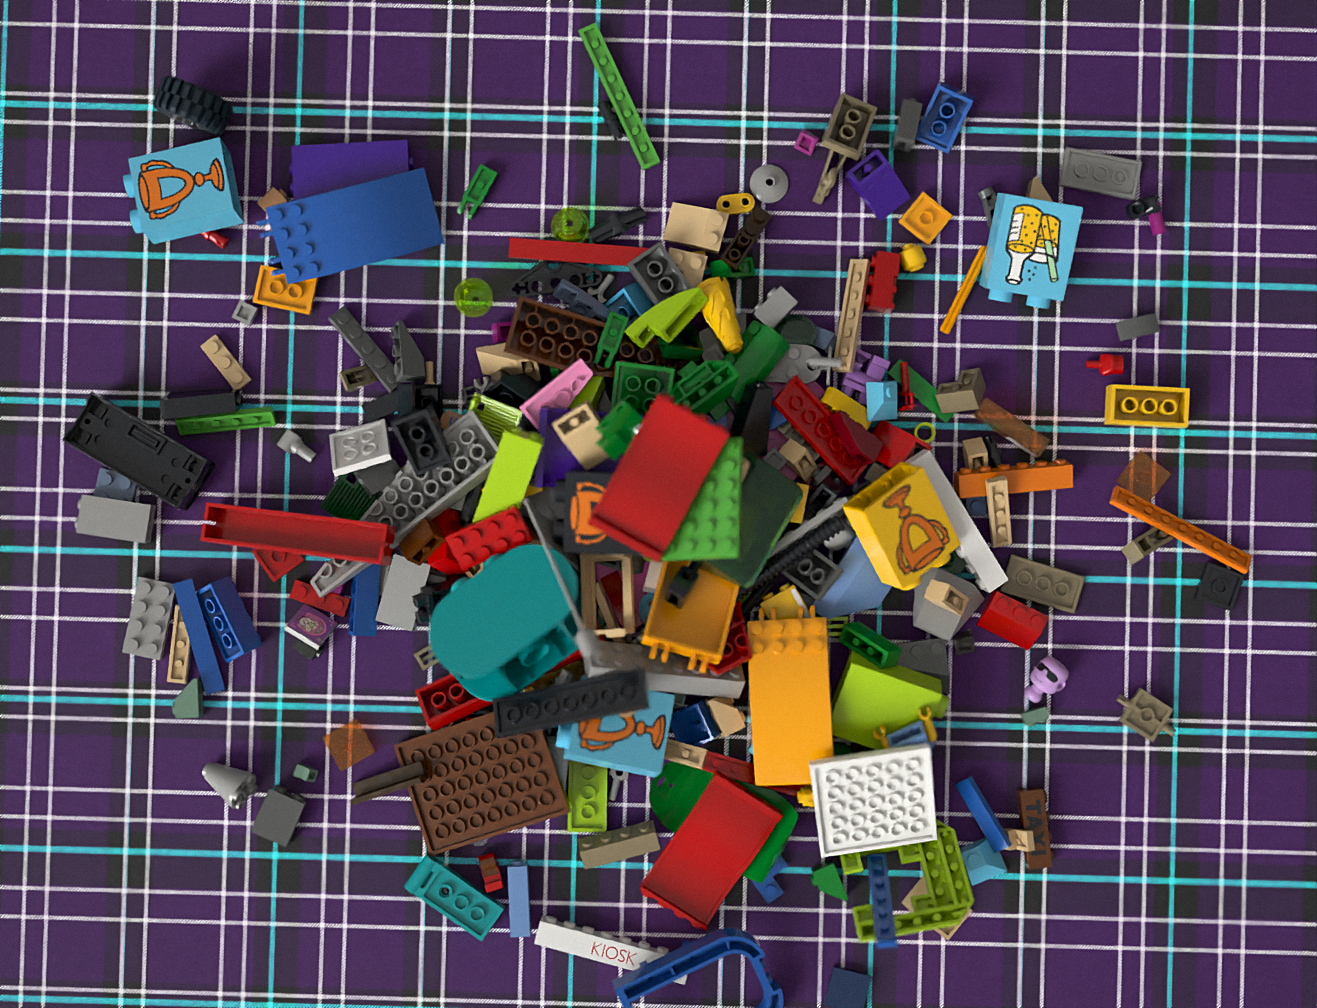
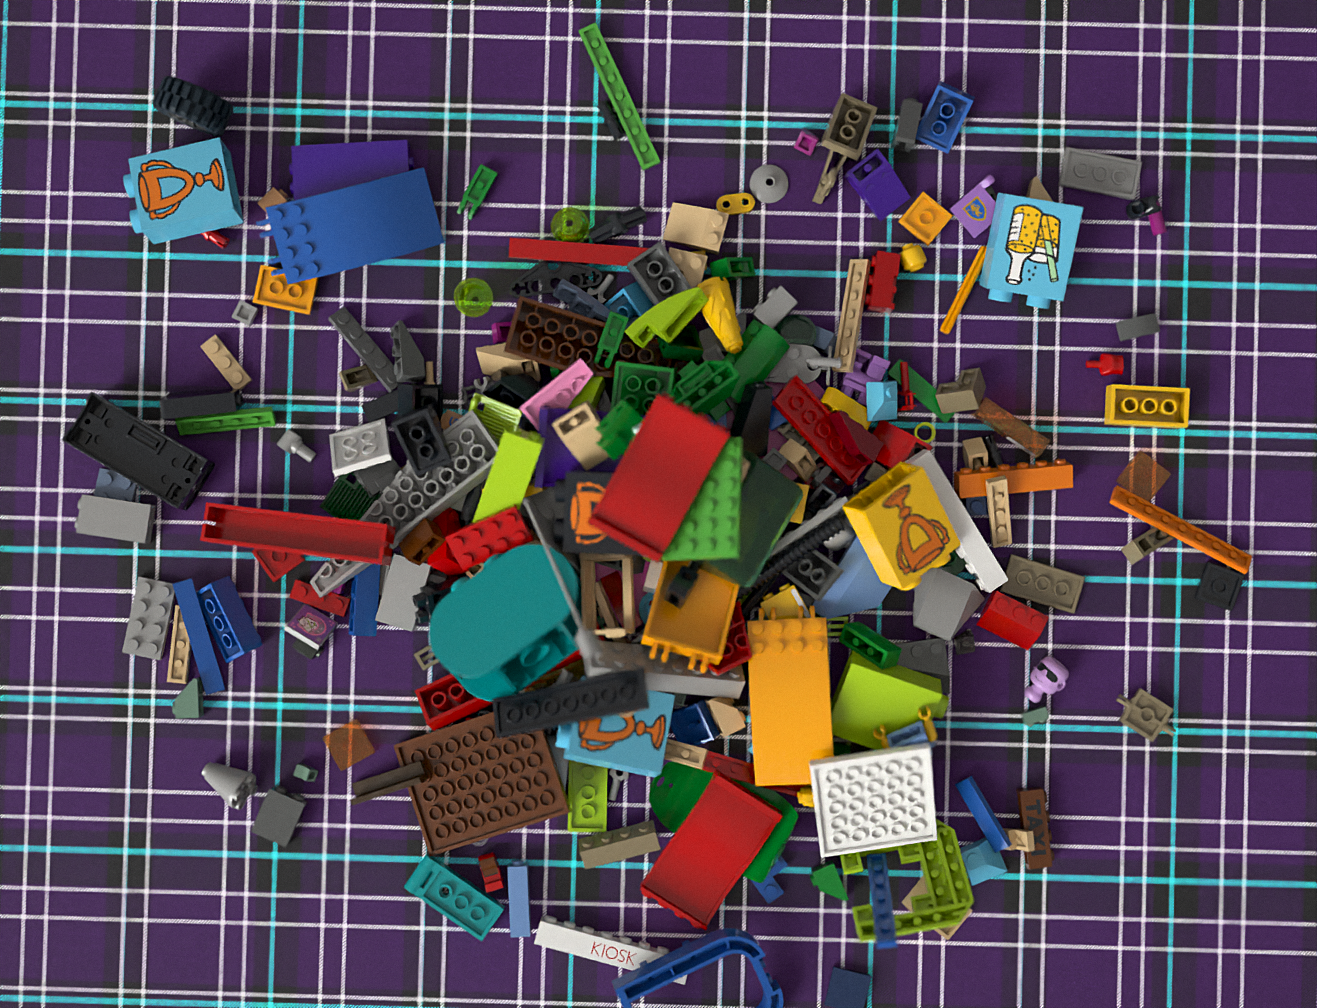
dark brown slope [720,206,772,270] -> none
tan slope [924,579,969,616] -> none
none -> medium lavender flag [950,175,996,238]

